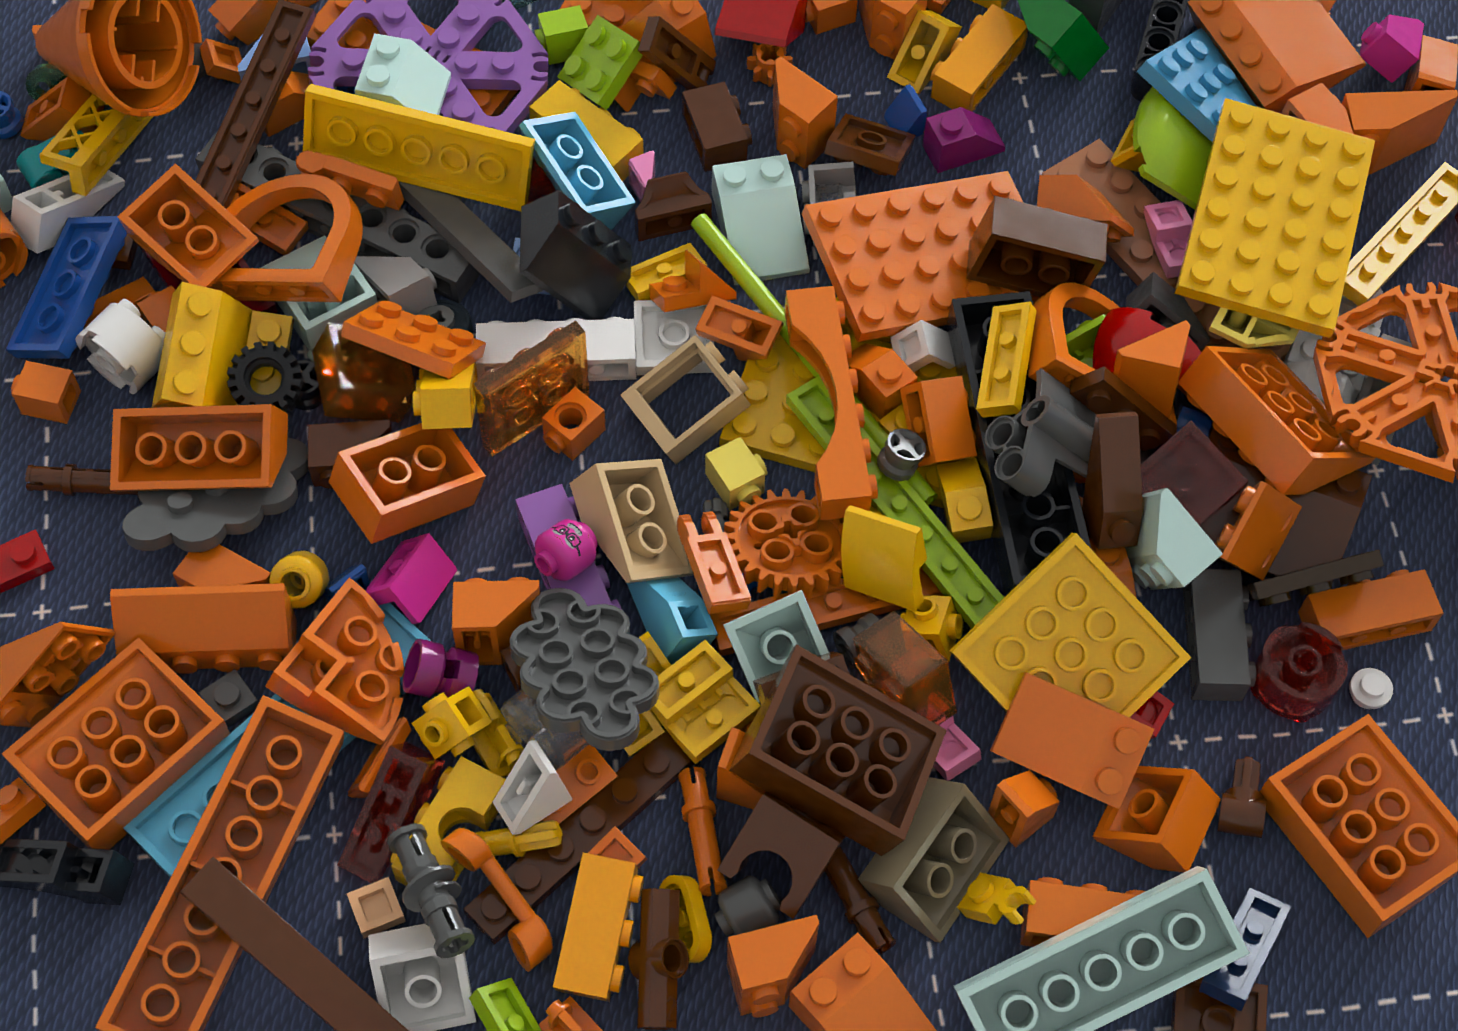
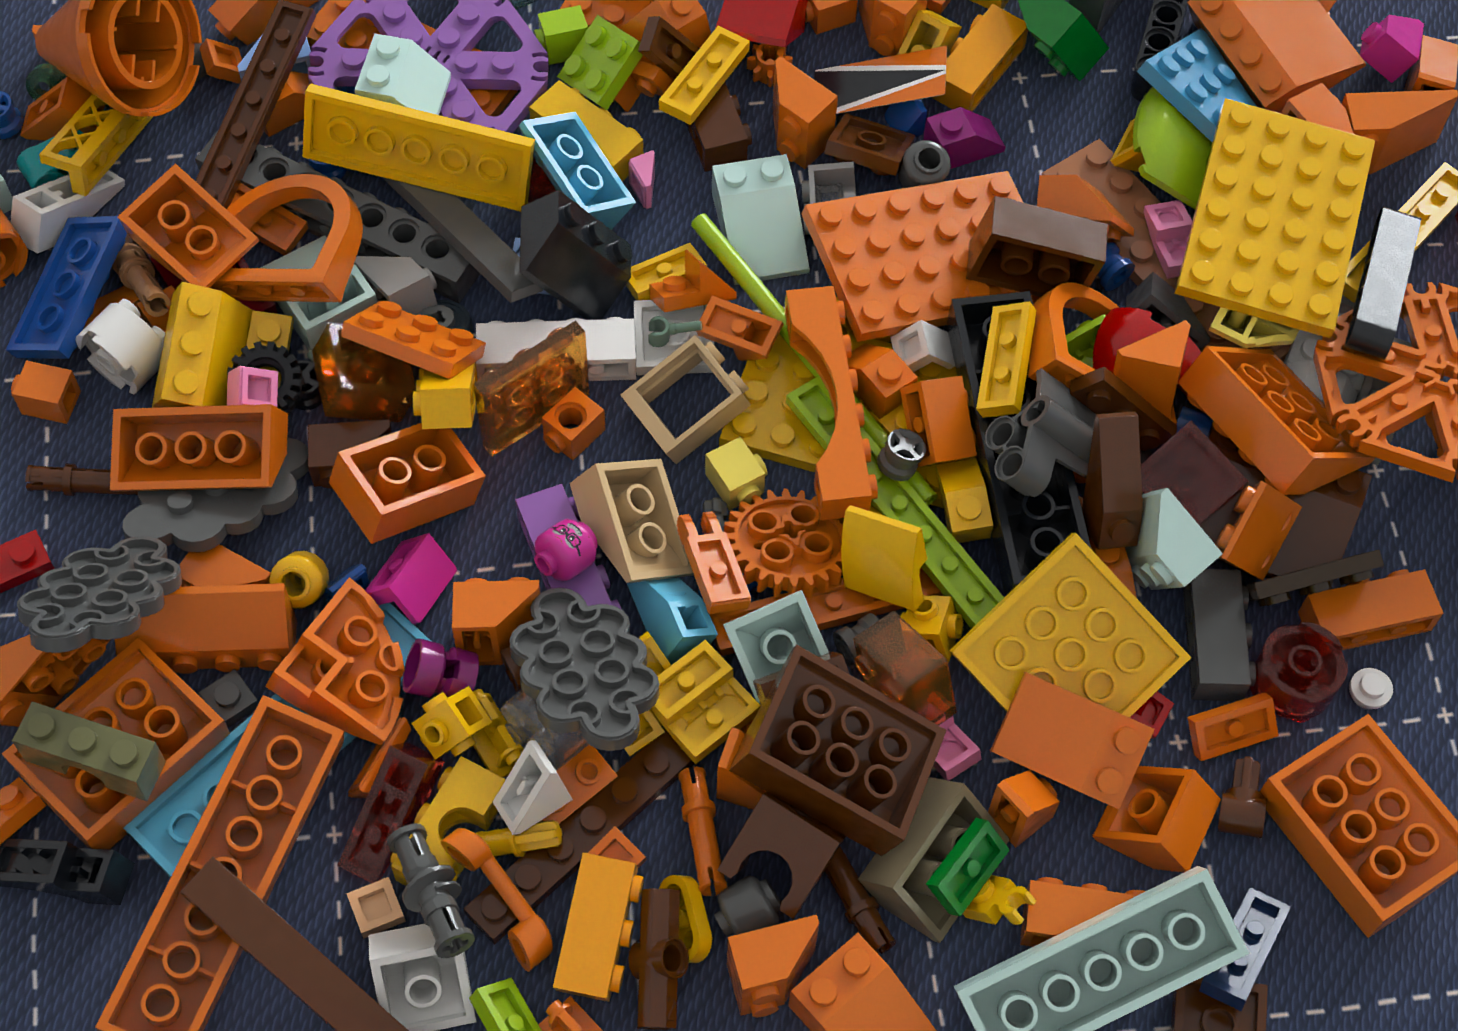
orange hinge [295,150,404,211] -> none
reddish brown slope [635,171,712,241] -> none
none -> olive arch [12,701,166,801]
none -> dark grey plate [17,536,182,653]
none -> medium nougat pin [112,243,171,317]
none -> bright pink slope [227,366,278,407]
none -> sand green hand [648,316,702,347]
none -> yellow plate [659,26,750,125]
none -> sticker [814,46,947,114]
none -> dark grey head [898,140,951,188]
none -> green plate [926,818,1010,916]
none -> blue wheel [1097,242,1135,291]
none -> orange plate [1187,692,1279,761]
none -> beam [1345,206,1421,360]

